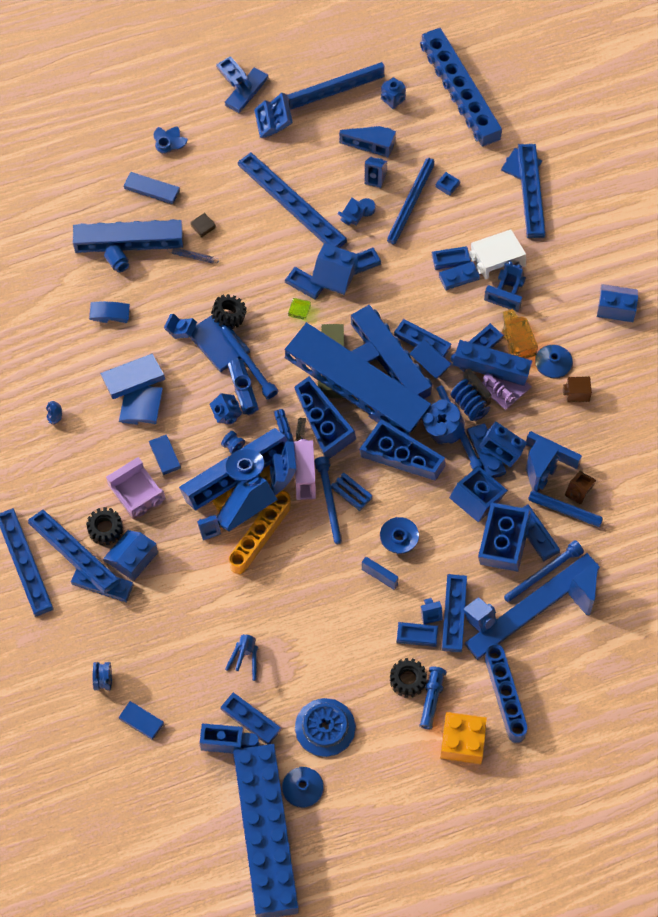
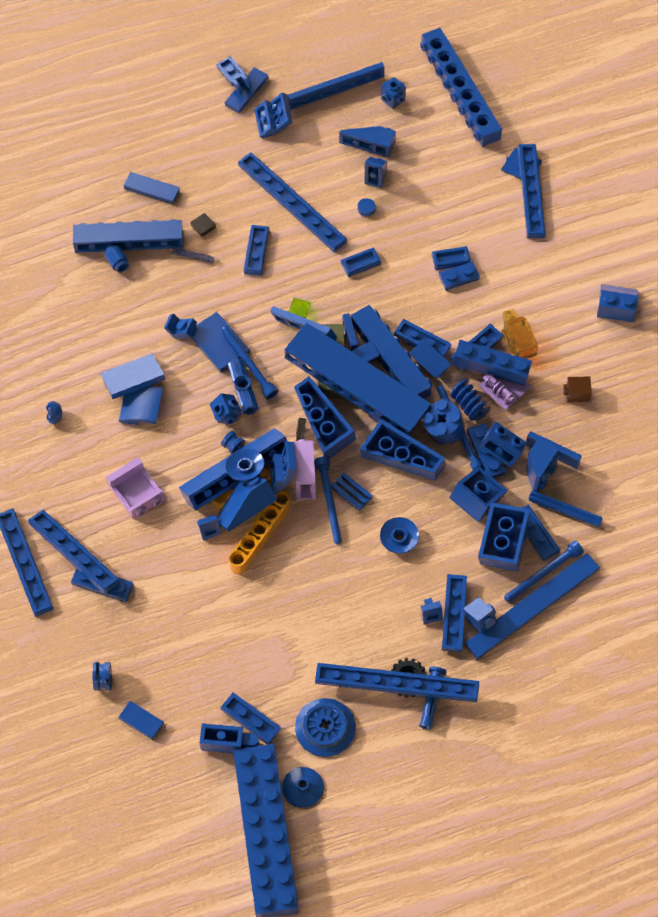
black tyre [86,507,123,545] -> none
blue slope [89,301,130,323] -> none
blue slope [103,530,158,582] -> none
blue tile [149,434,181,475] -> none
blue plate [153,126,188,153] -> none
black tyre [211,294,247,329] -> none
blue plant [225,634,258,681] -> none
blue axle [274,409,293,442] -> none
blue tile [285,267,324,300] -> none
blue slope [311,243,358,295] -> none
blue bracket [337,198,368,226] -> none
blue tile [362,557,399,590] -> none
blue axle [387,157,435,244] -> none
blue tile [396,622,438,647] -> none
blue tile [435,172,460,196] -> none
light orange brick [440,712,487,764] -> none
clear smoke tile [463,368,492,407] -> none
white panel [469,229,526,279] -> none
blue tile [484,262,526,312] -> none
blue beam [485,644,528,743] -> none
blue dish [535,345,573,378] -> none
reddish brown bracket [565,471,596,504] -> none
blue slope [568,563,598,615] -> none
none -> blue tile [243,225,269,276]
none -> tile [270,306,337,341]
none -> blue tile [315,662,480,703]
none -> blue tile [342,313,358,351]

